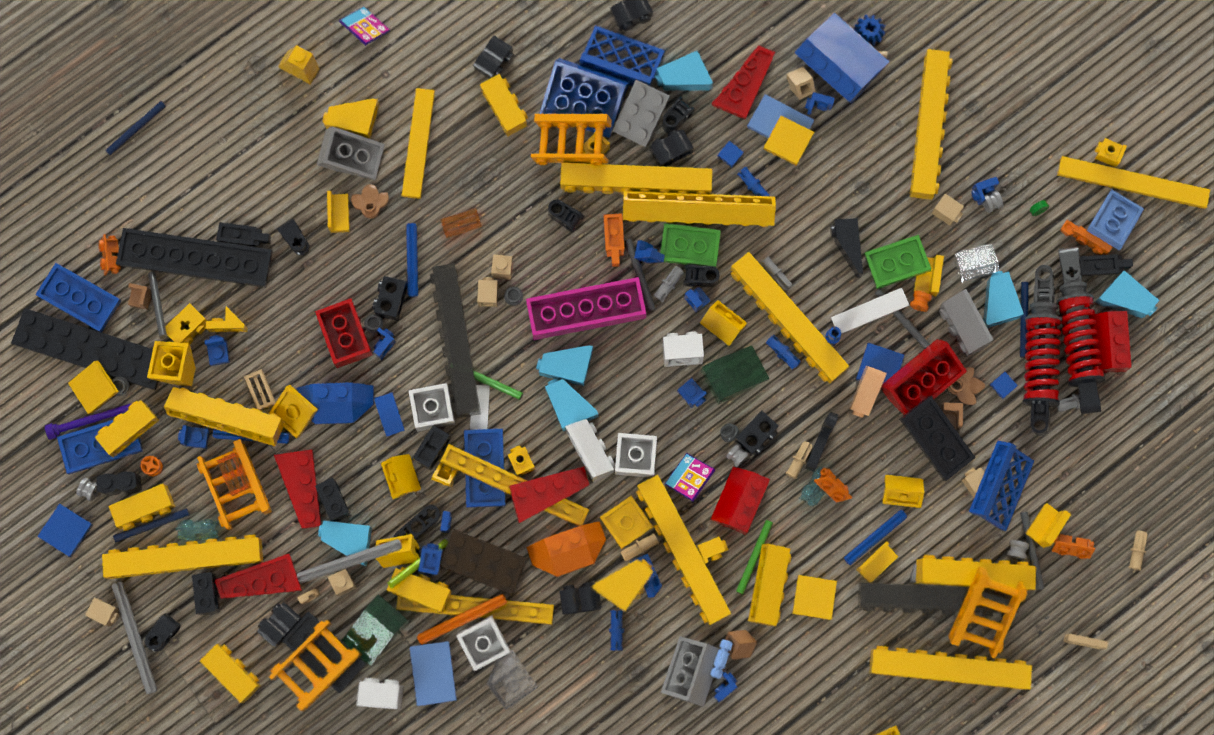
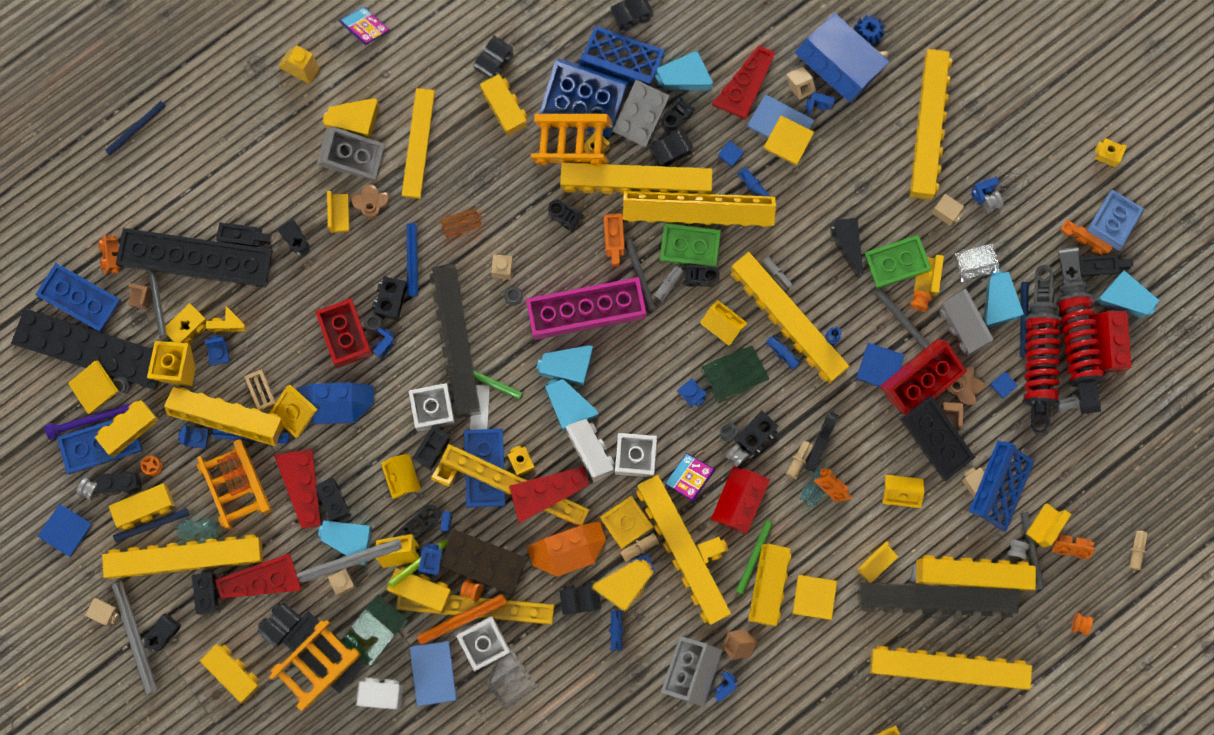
tan tile [297,589,320,605] -> none
blue slope [374,392,405,437] -> none
tan brick [477,277,499,307] -> none
blue bracket [634,240,665,263] -> none
blue tile [644,570,662,598] -> none
white brick [662,331,704,367] -> none
blue bracket [684,287,710,313] -> none
light blue axle [710,639,733,679] -> none
white tile [831,288,909,334] -> none
blue axle [844,510,907,565] -> none
light nougat slope [849,366,887,418] -> none
light orange fence [948,567,1027,659] -> none
green tile [1029,200,1049,217] -> none
yellow tile [1057,156,1210,209] -> none
tan tile [1064,634,1108,650] -> none
none -> orange wheel [460,578,484,601]
none -> orange wheel [1071,613,1093,636]

